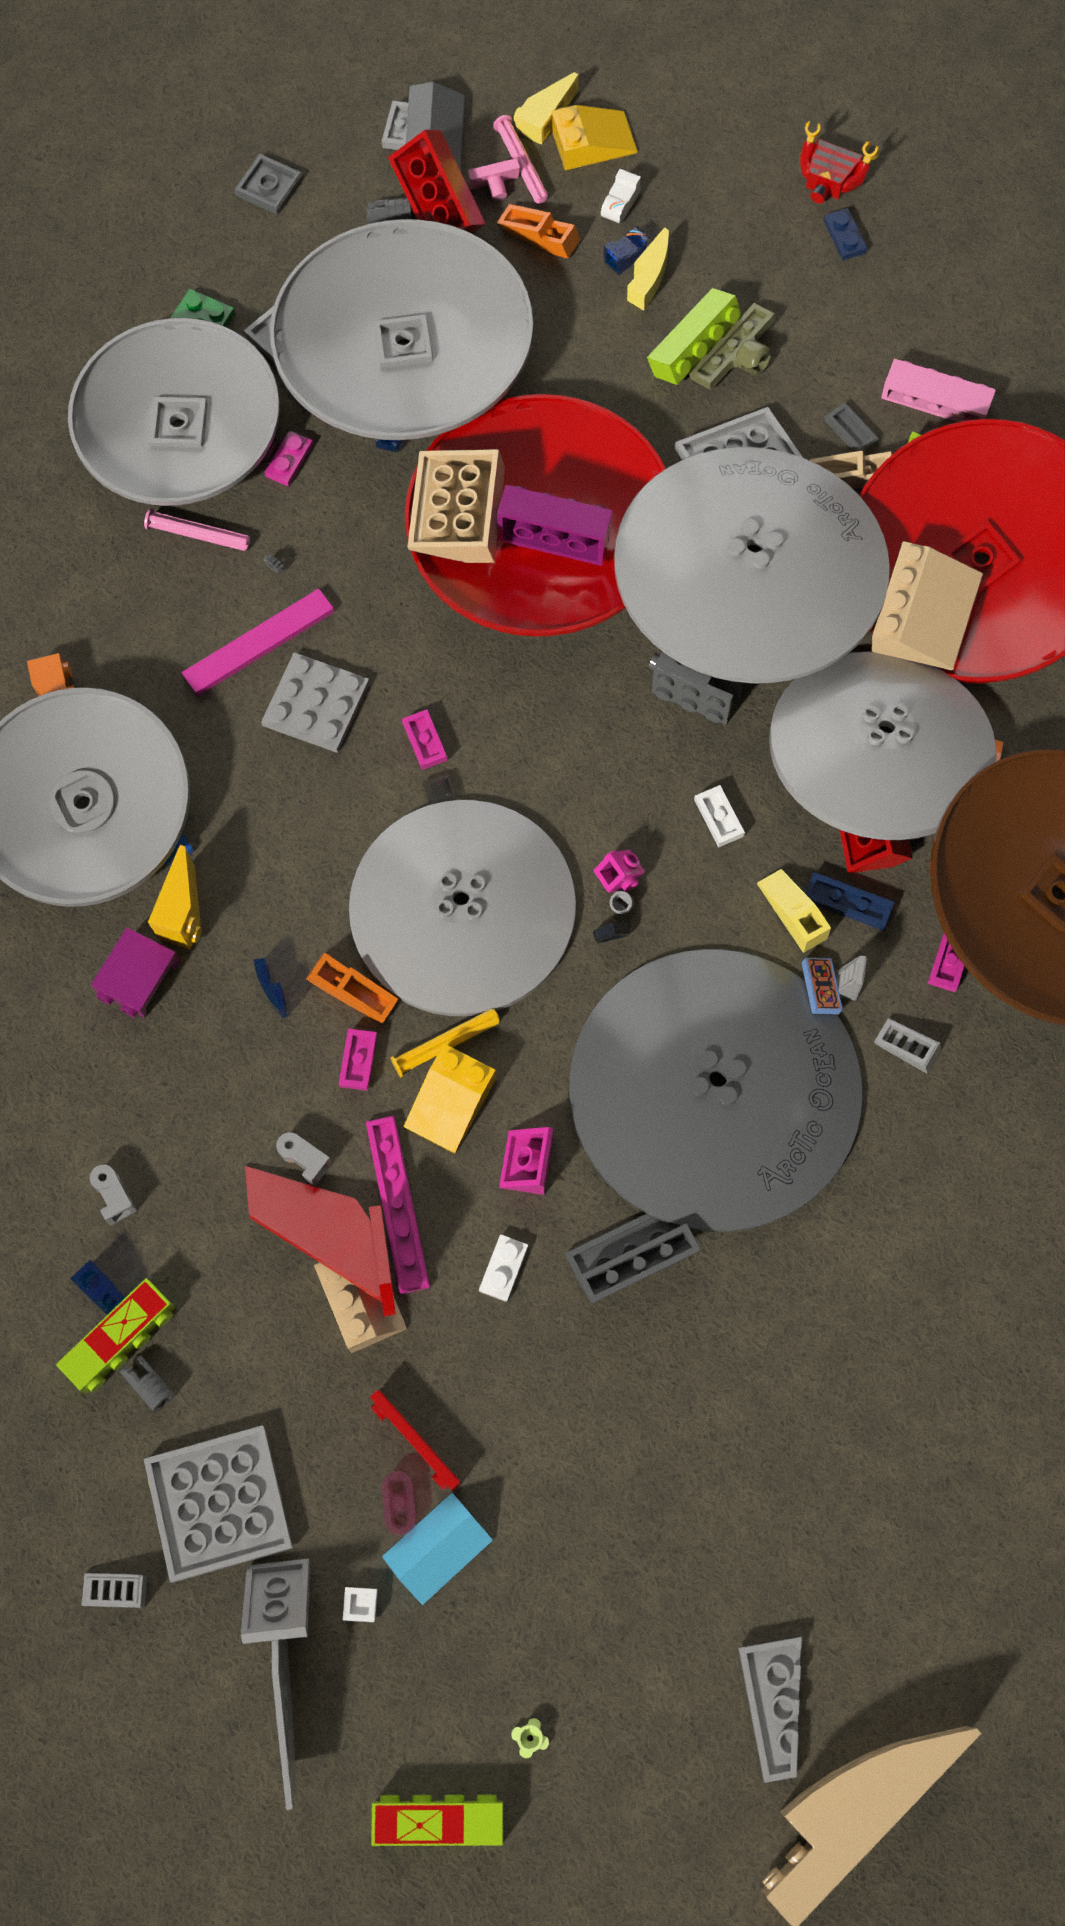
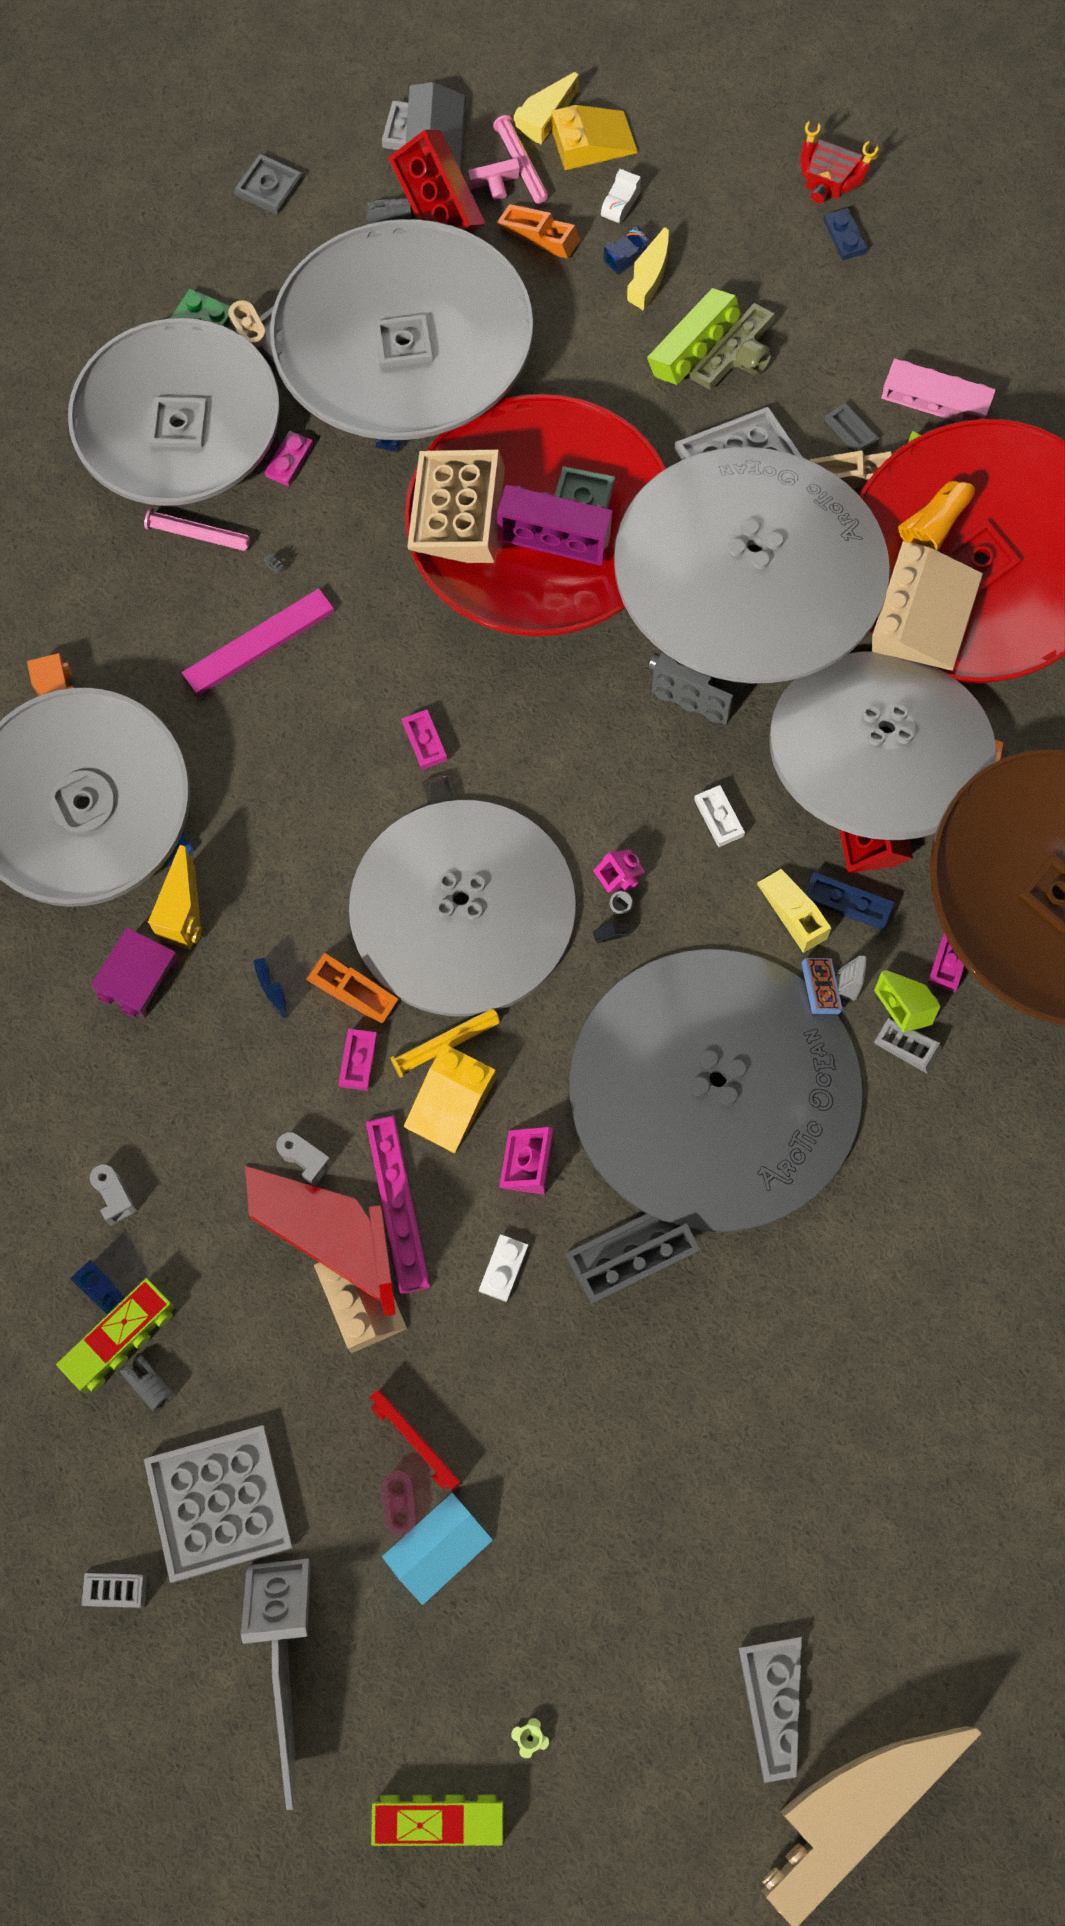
light grey plate [261,653,370,753] -> none
white plate [343,1587,378,1622] -> none
none -> tan plate [228,300,266,348]
none -> sand green tile [555,467,615,509]
none -> lime slope [874,970,940,1033]
none -> light orange piece [898,481,975,551]

